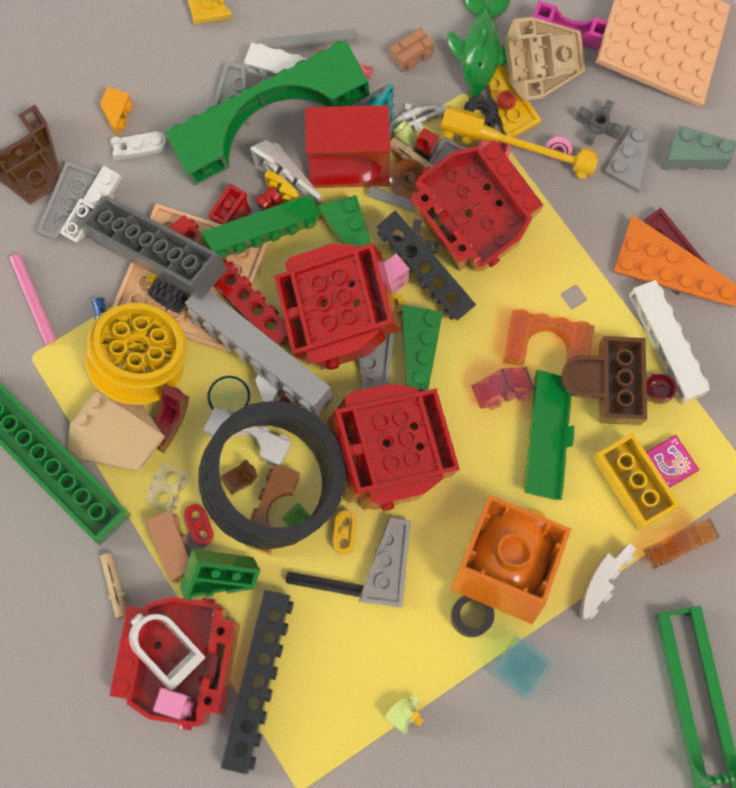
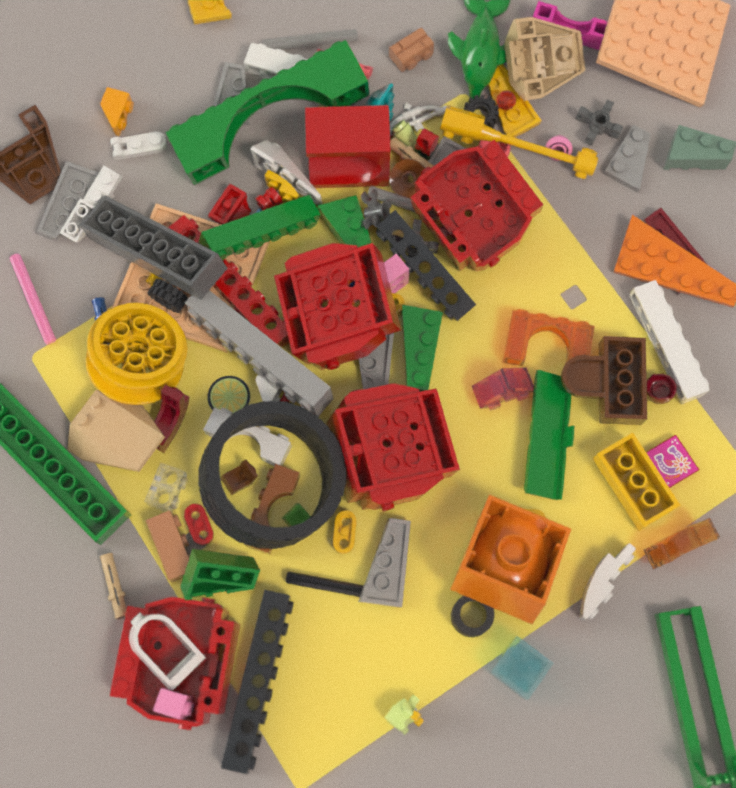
none -> dark grey pin [361,189,392,238]

